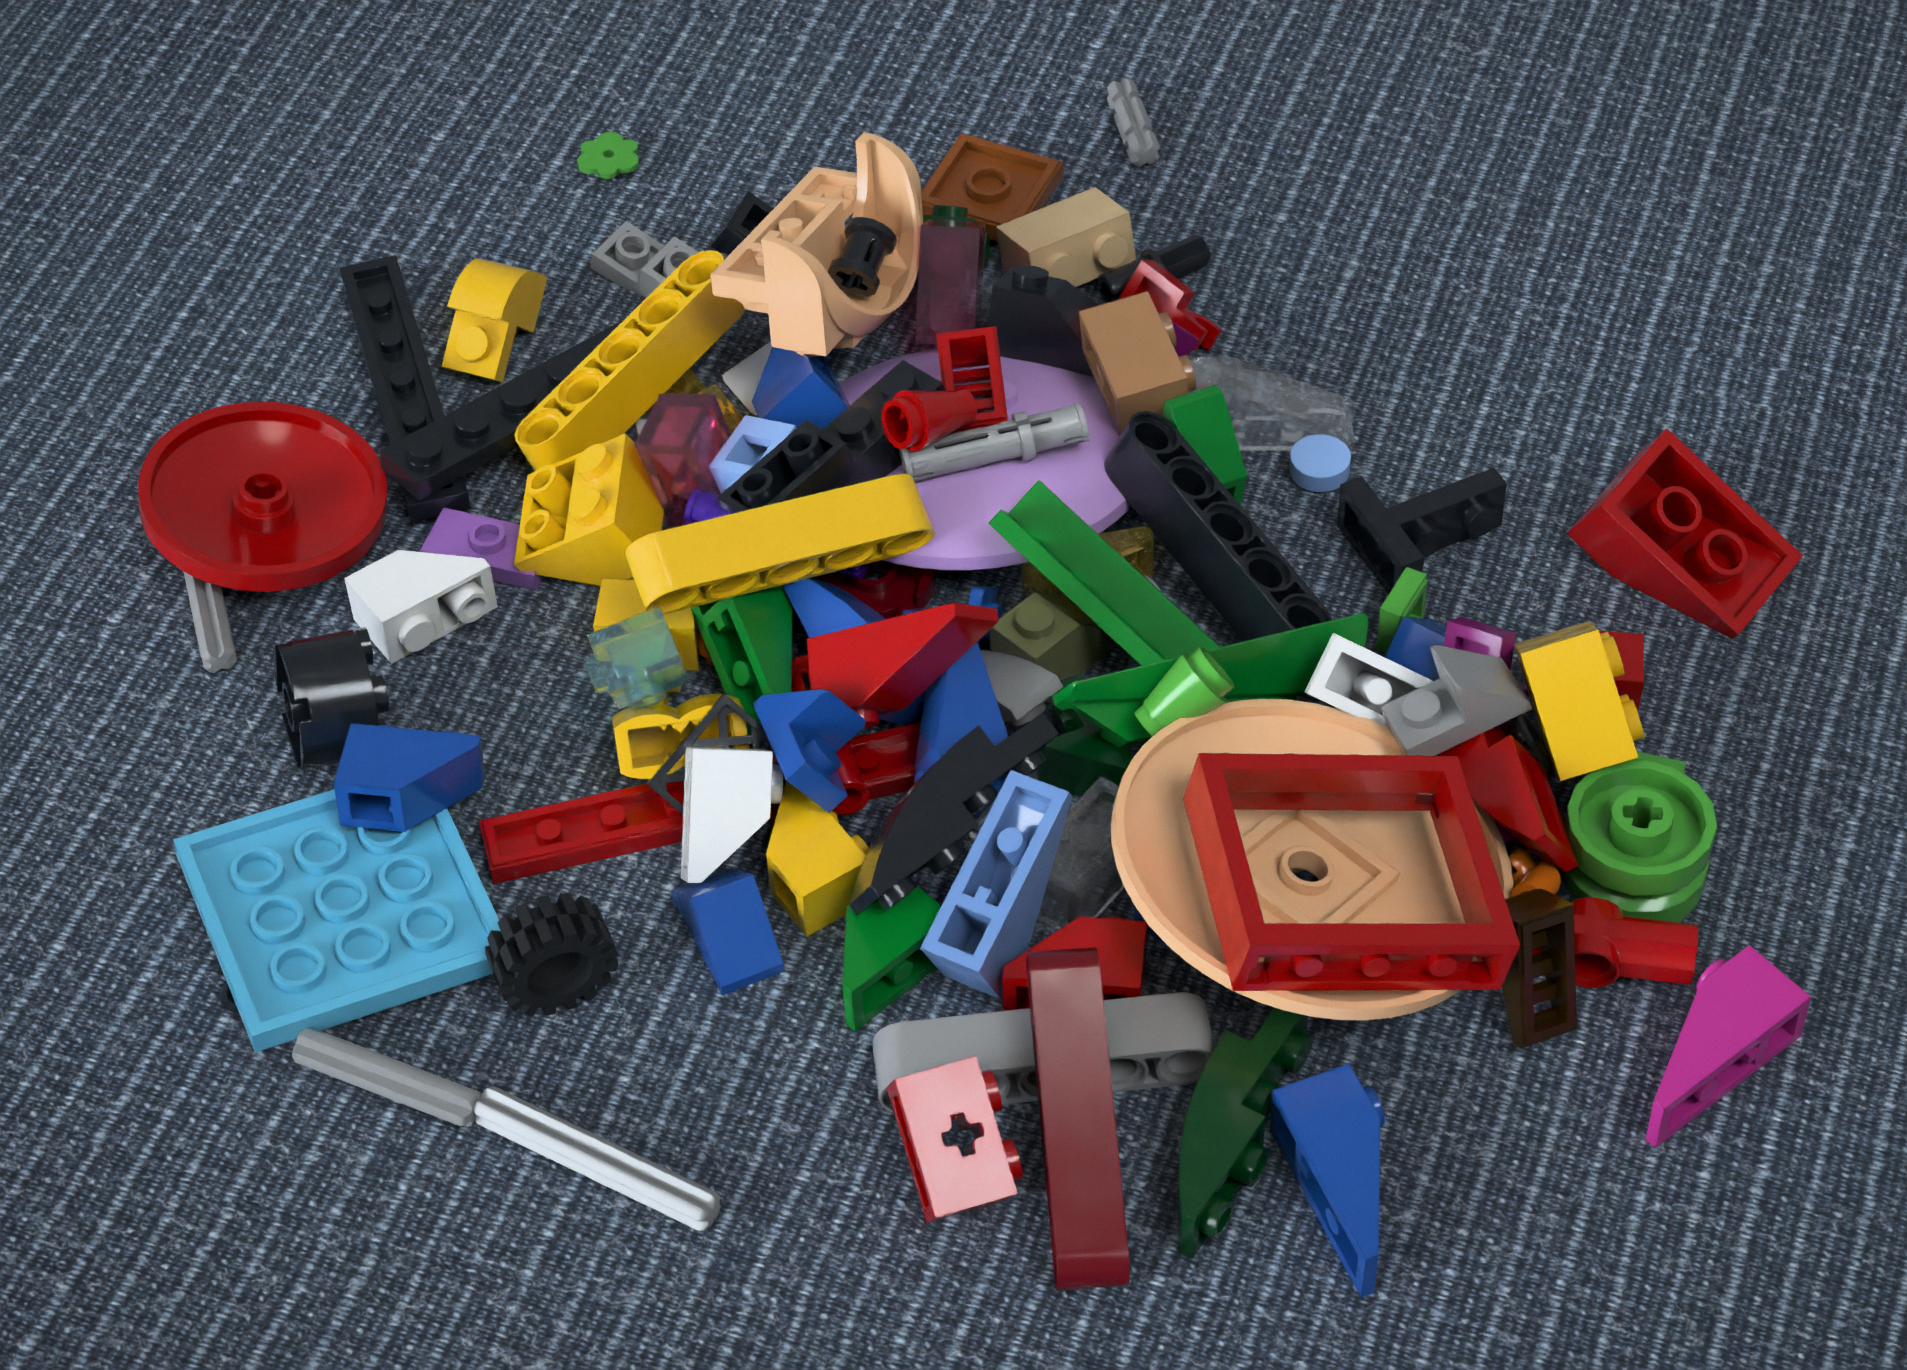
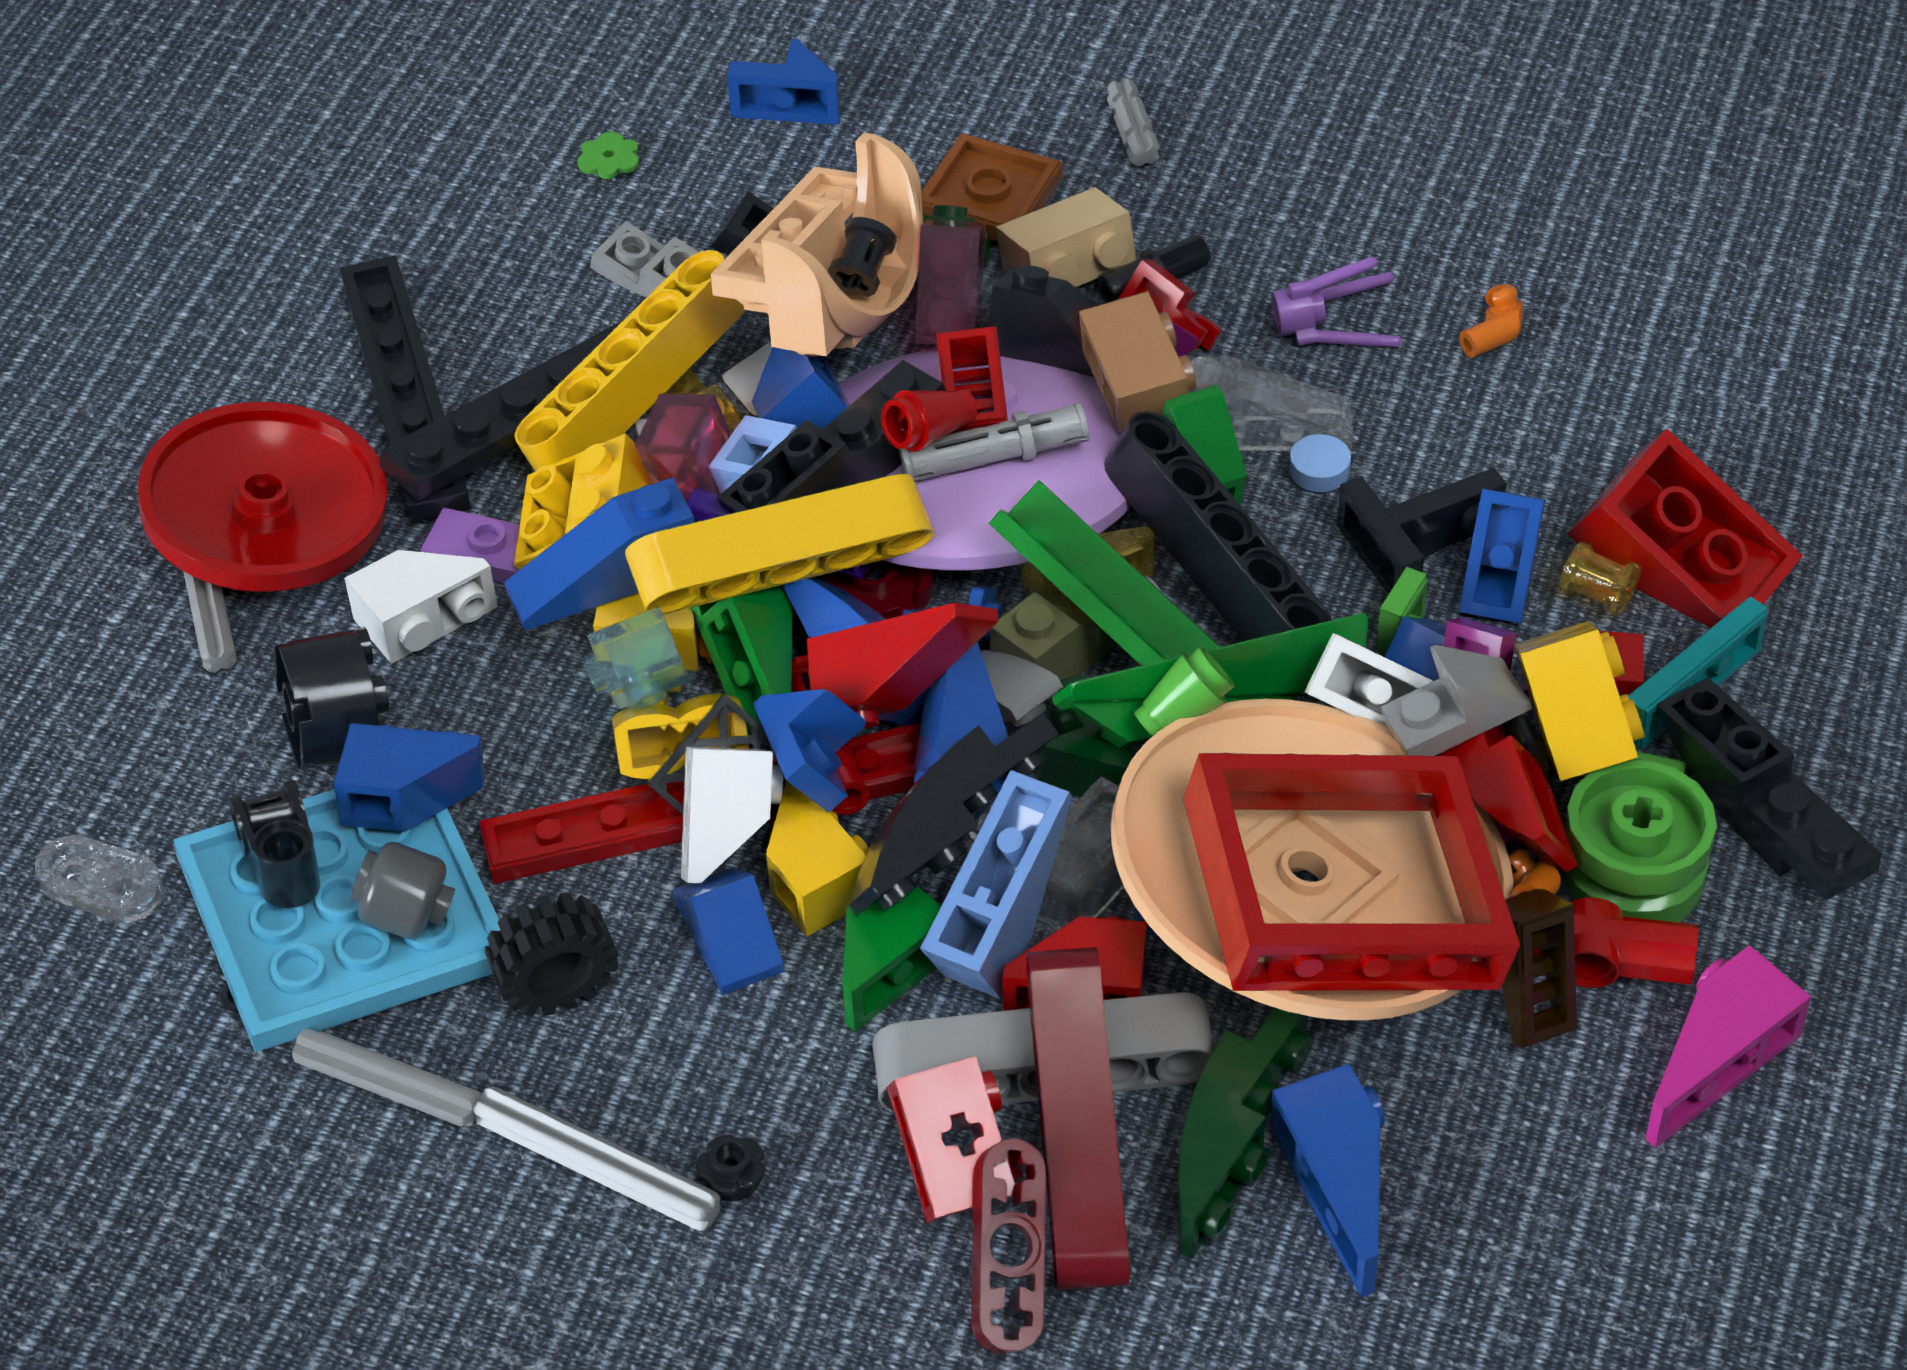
yellow brick [441,258,548,383] -> none
none -> clear plate [35,835,164,922]
none -> black piece [228,780,321,909]
none -> dark grey head [349,842,456,940]
none -> blue slope [504,477,695,631]
none -> black plate [696,1135,766,1202]
none -> blue slope [727,38,841,125]
none -> beam [971,1139,1046,1354]
none -> medium lavender plant [1271,257,1402,347]
none -> orange arm [1459,284,1524,358]
none -> blue slope [1459,488,1546,624]
none -> clear yellow bush [1559,541,1641,616]
none -> teal tile [1628,596,1768,751]
none -> black slope [1656,677,1882,900]

